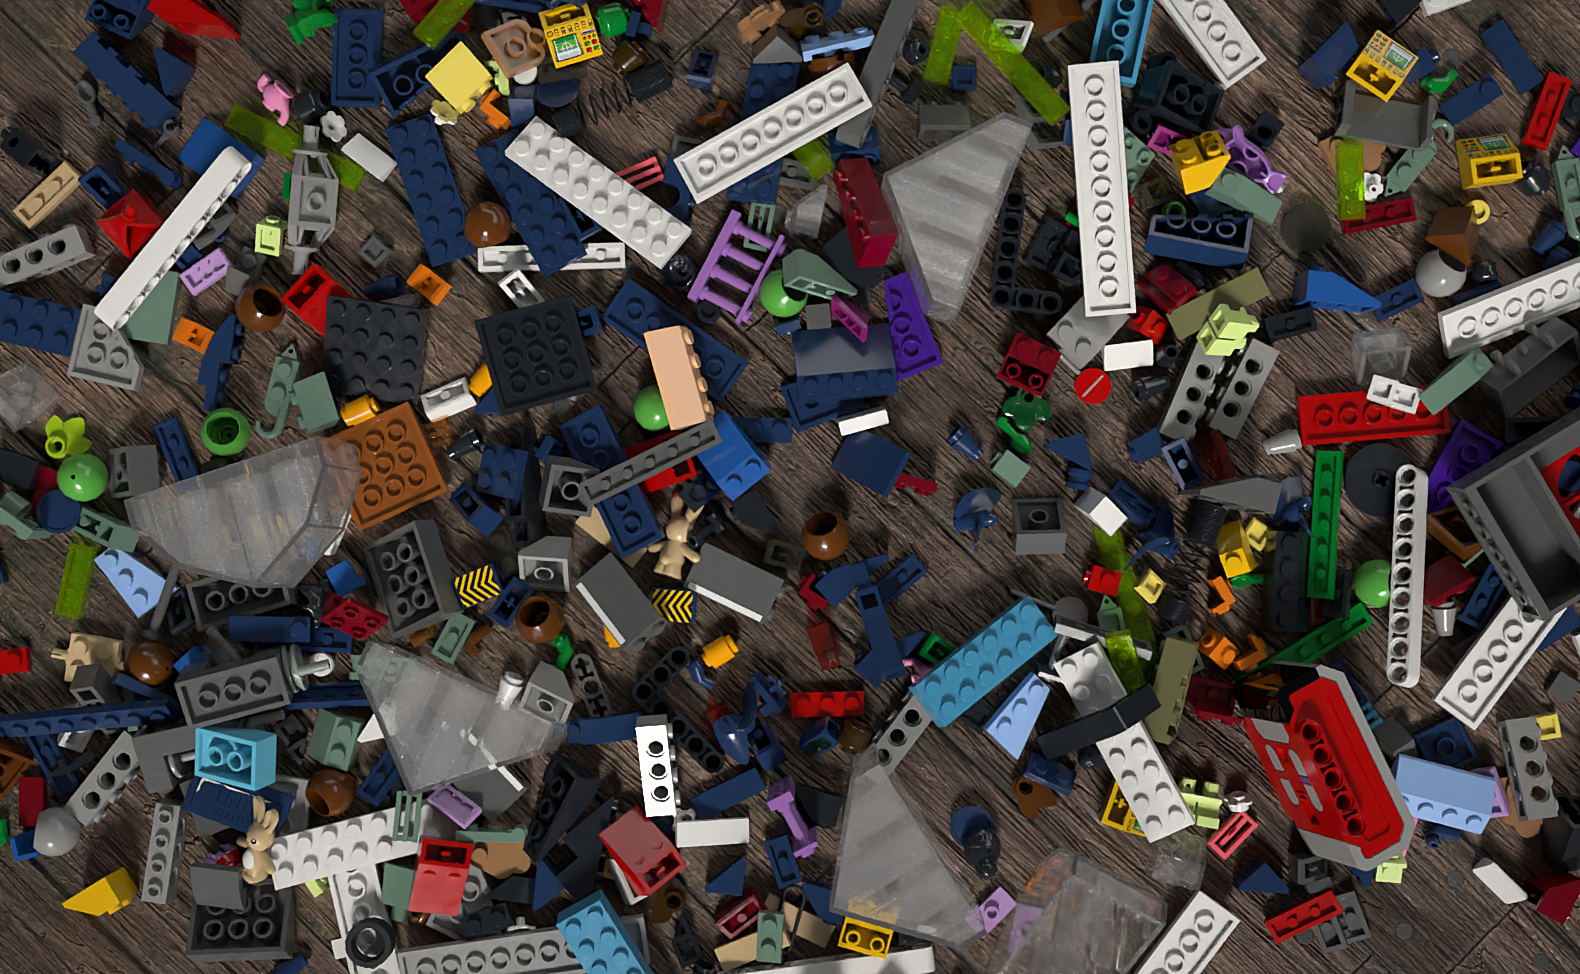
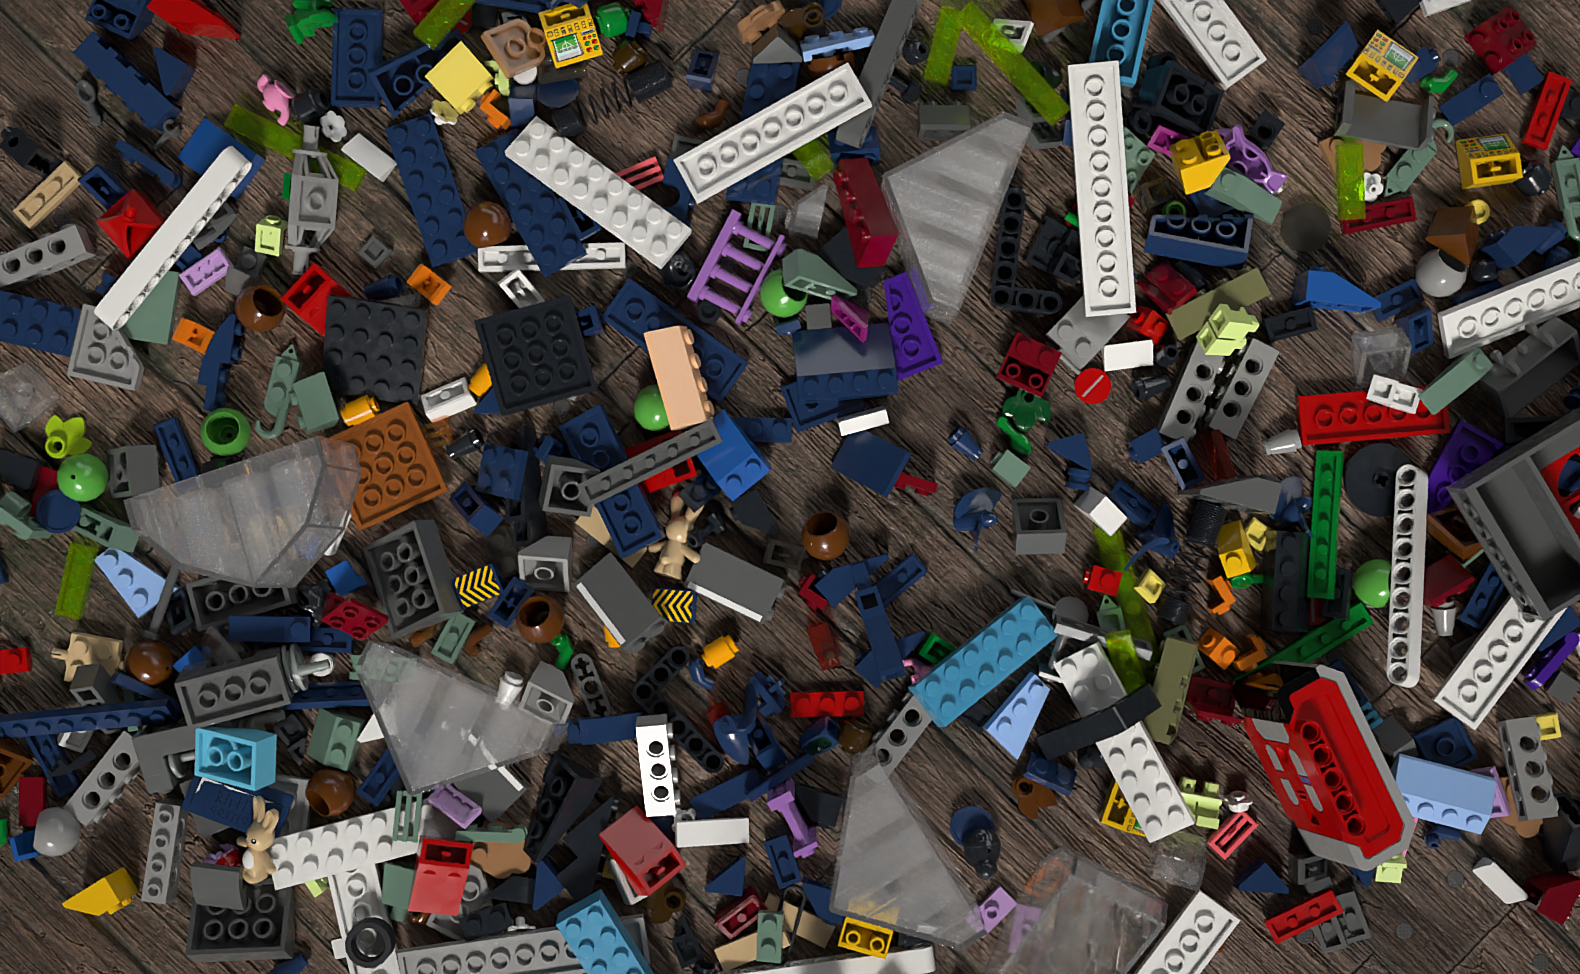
none -> dark blue tile [744,752,814,802]
none -> dark blue slope [1394,306,1433,355]
none -> dark red bracket [1464,5,1537,76]
none -> dark blue slope [1477,226,1554,272]
none -> dark purple plate [1523,632,1580,690]

